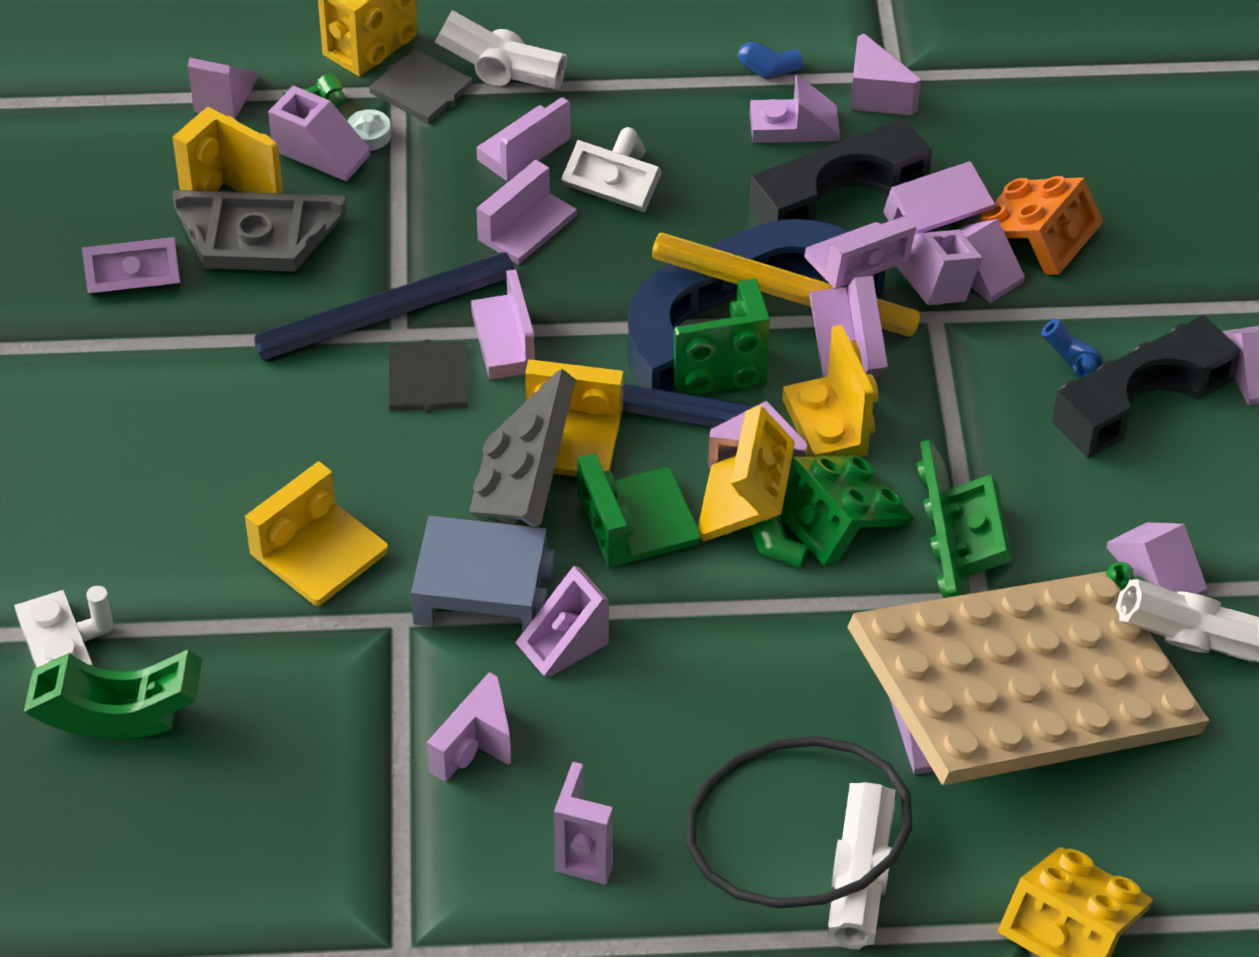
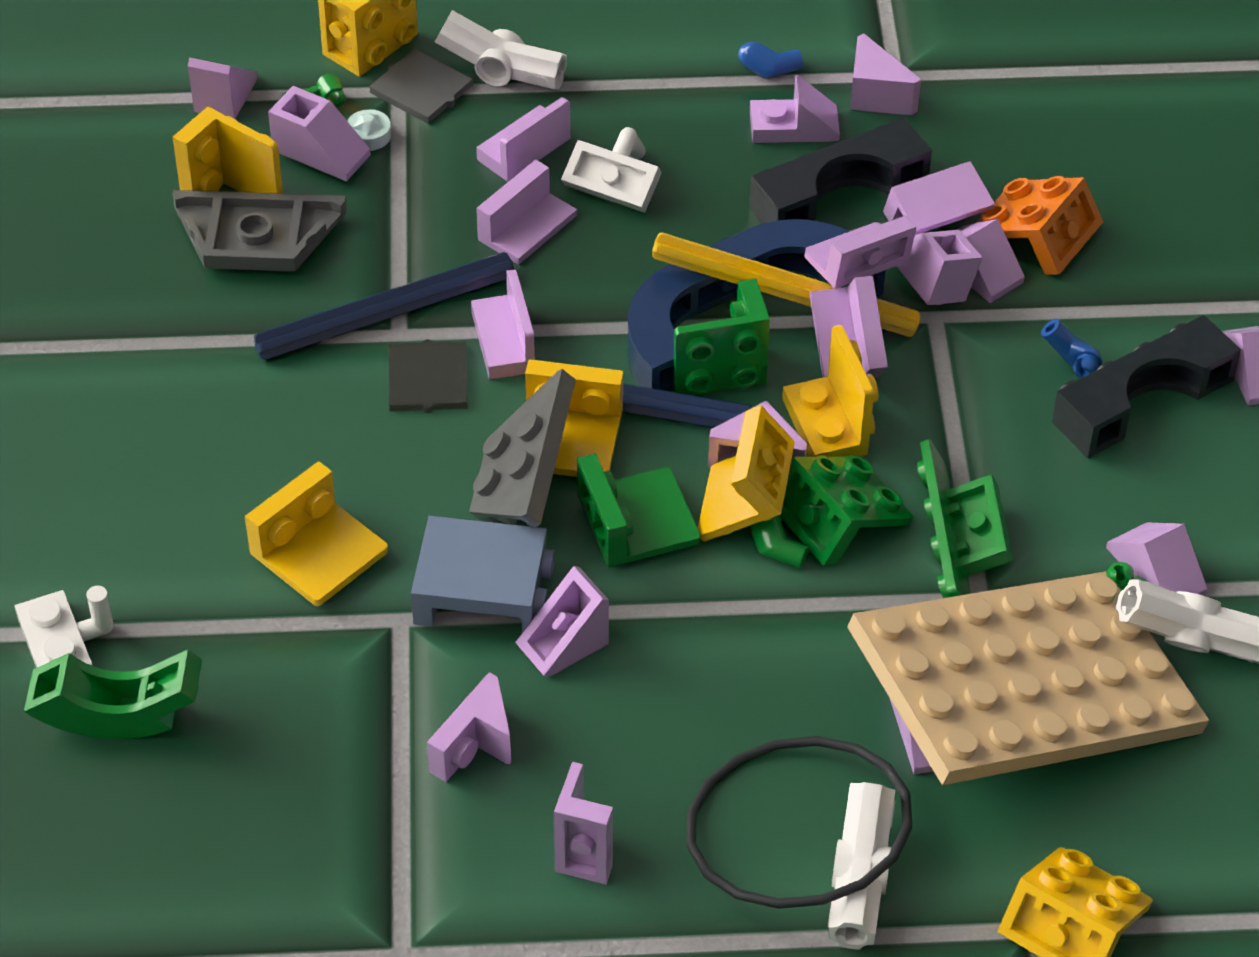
lavender panel [82,237,180,293] -> none

